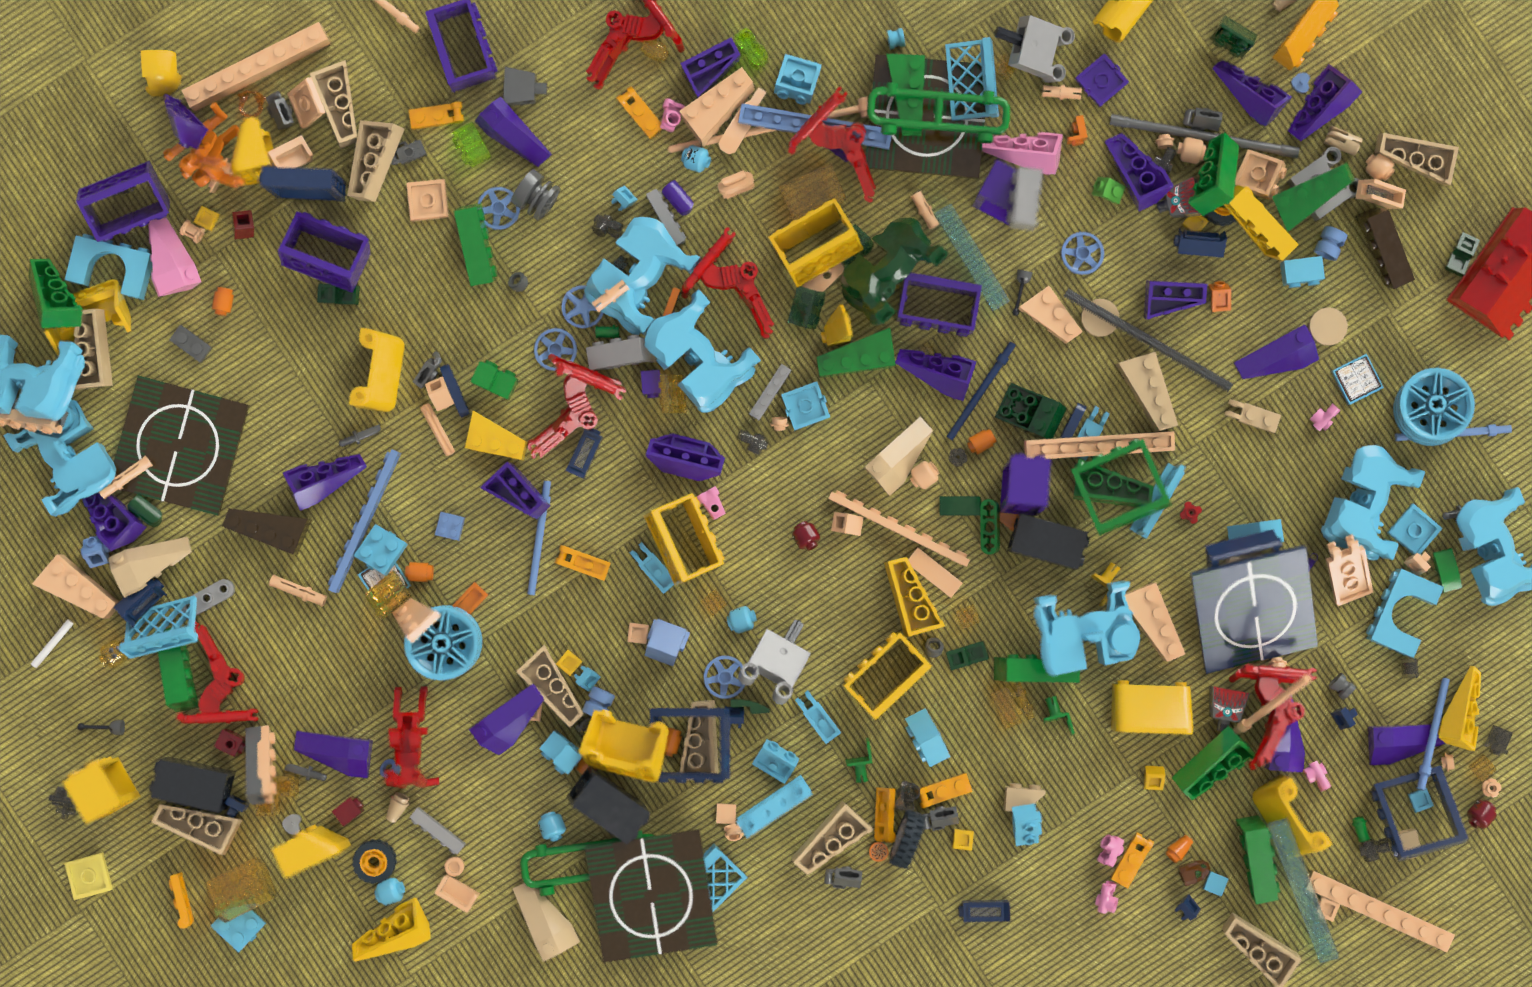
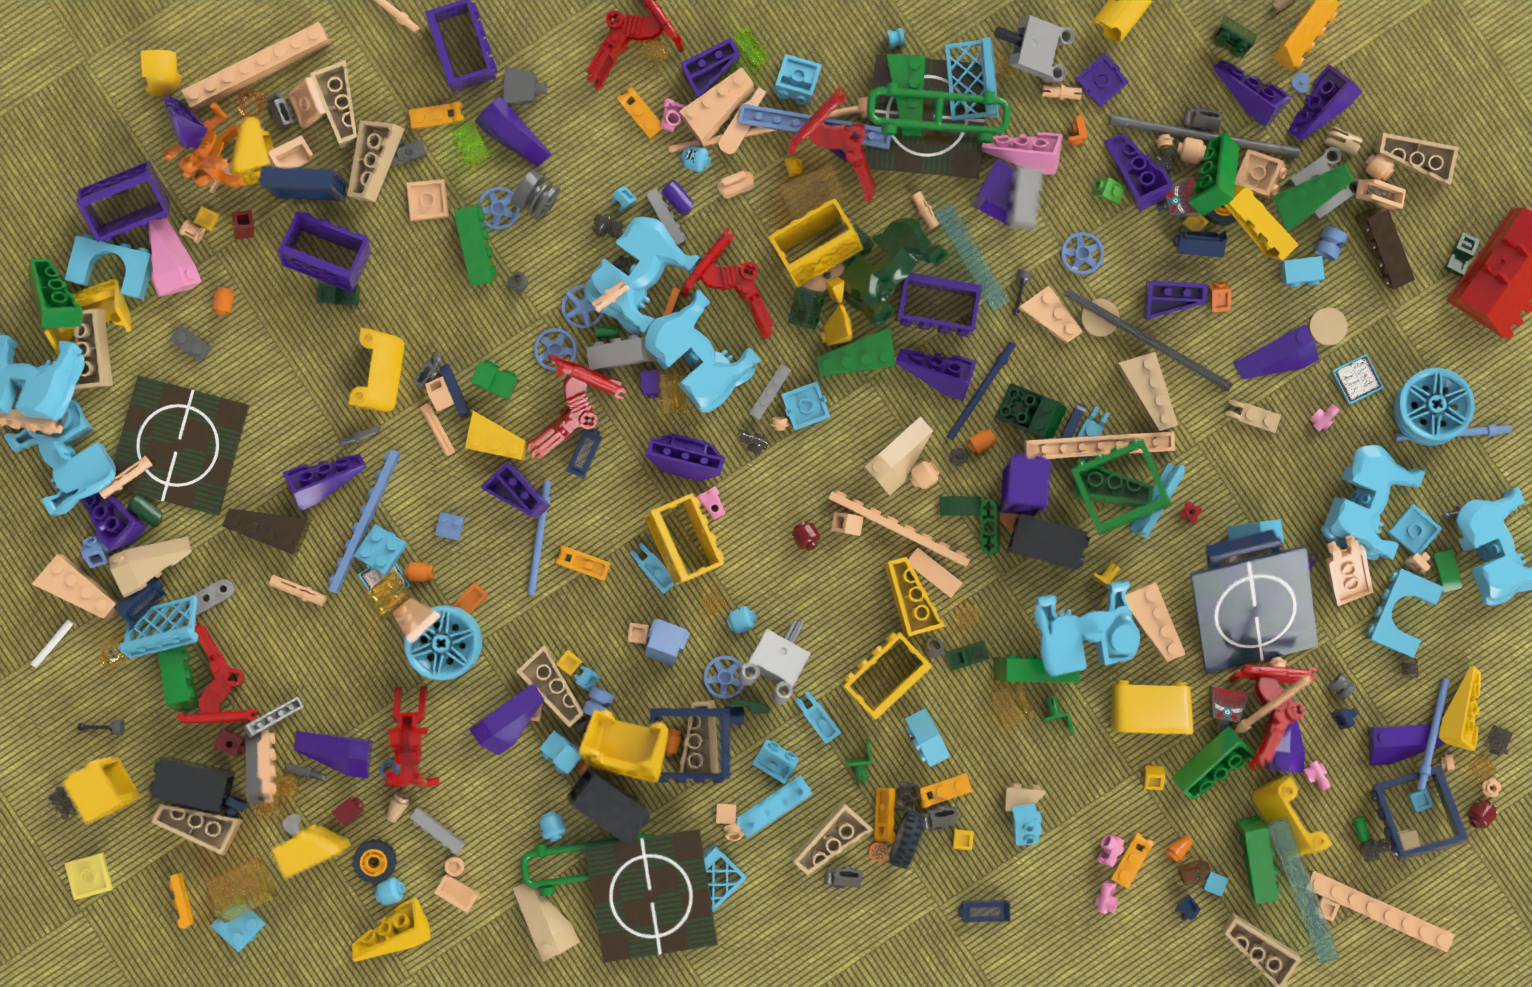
none -> light grey piece [243,697,304,738]
none -> yellow plate [784,156,803,178]
none -> yellow slope [825,276,845,304]

